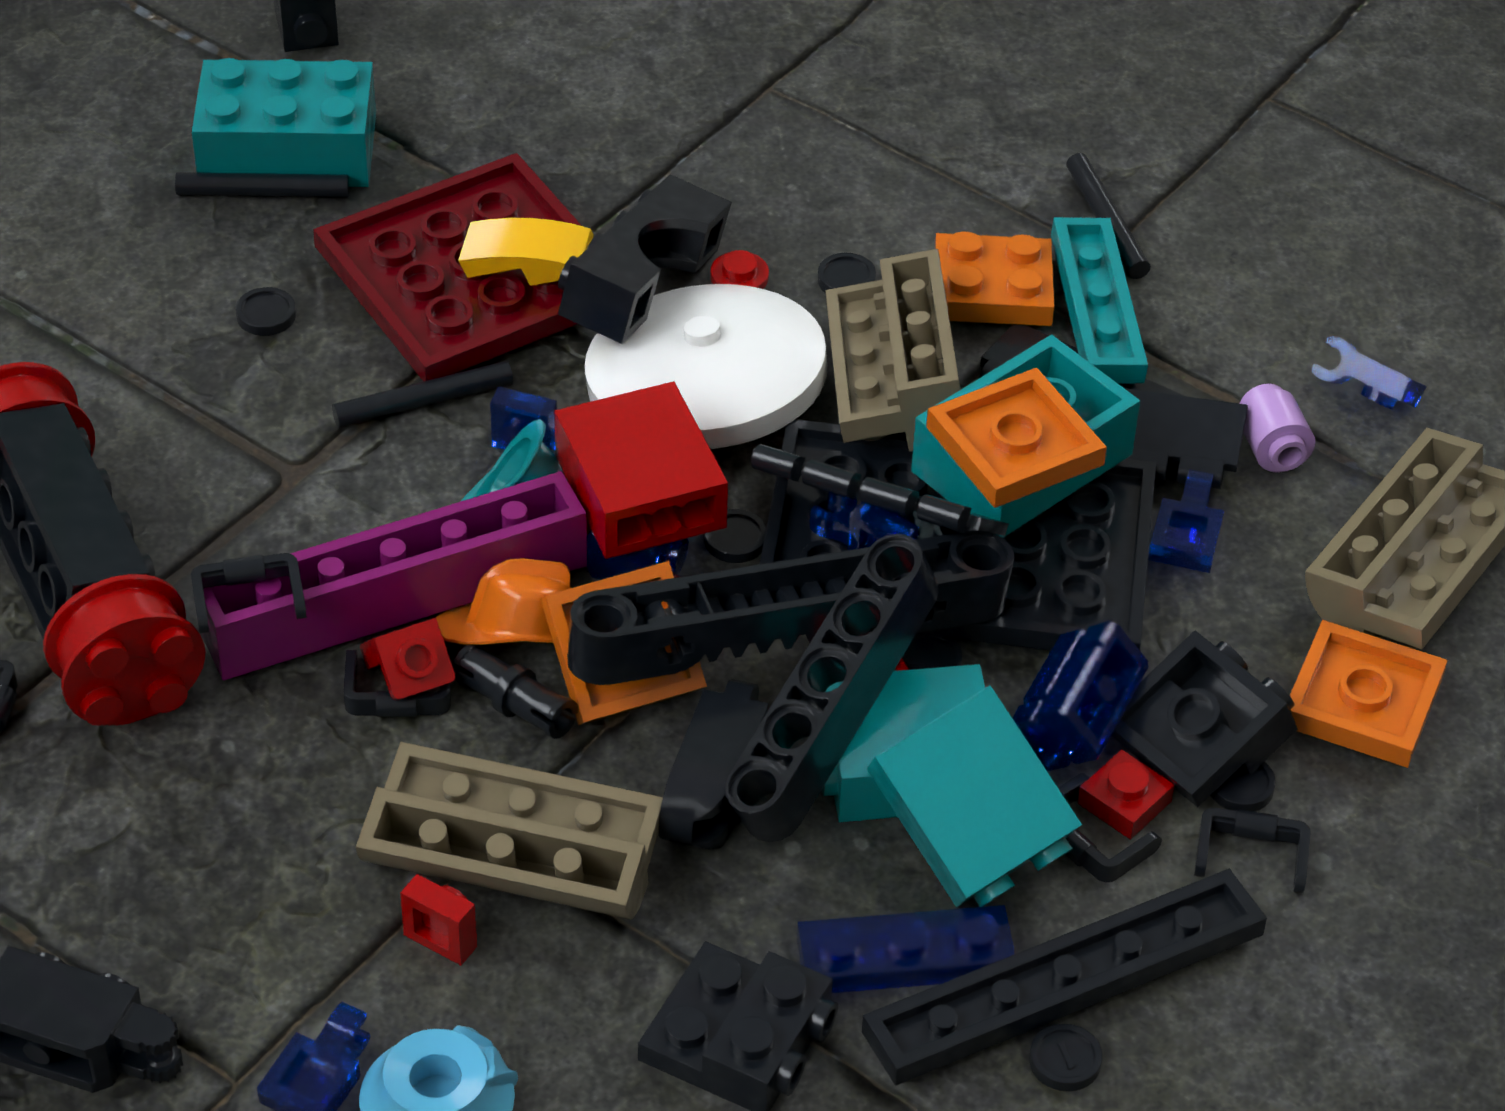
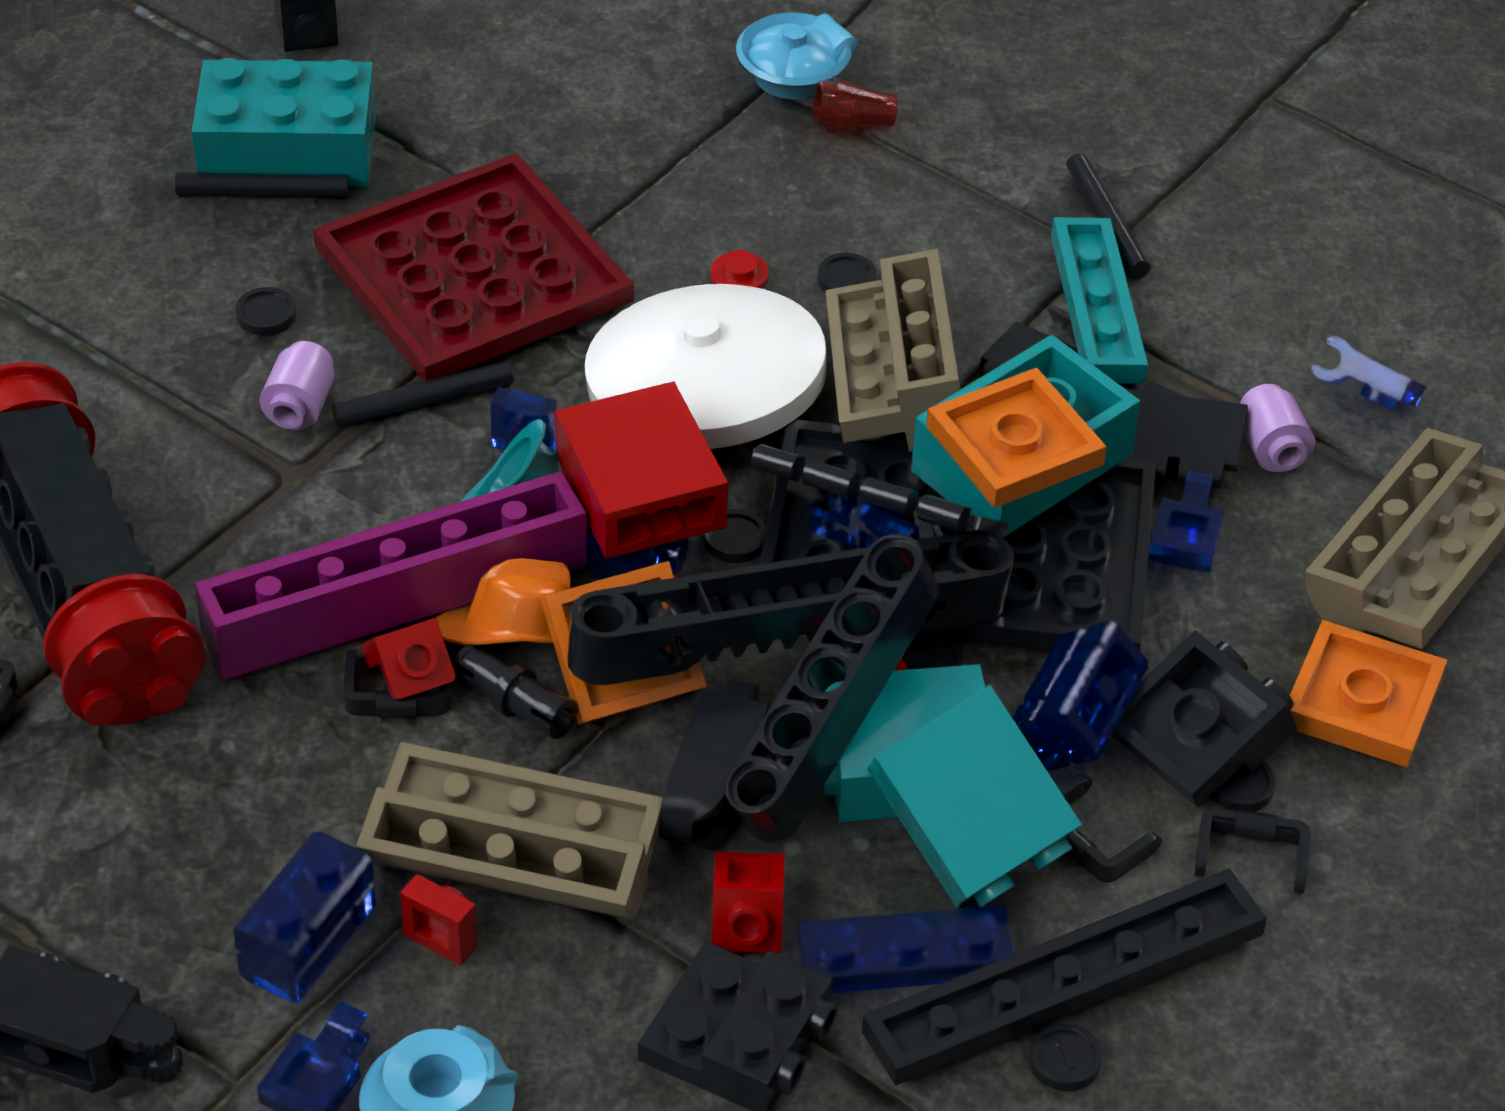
black piece [191,553,307,634] -> none
yellow slope [458,218,594,286] -> none
black arch [558,174,732,344] -> none
orange plate [935,232,1054,326] -> none
red plate [1078,749,1175,840] -> none
none -> clear blue brick [233,831,377,1003]
none -> lavender brick [259,341,335,430]
none -> red bracket [712,852,785,953]
none -> medium azure piece [736,12,858,99]
none -> clear red cone [813,76,898,132]

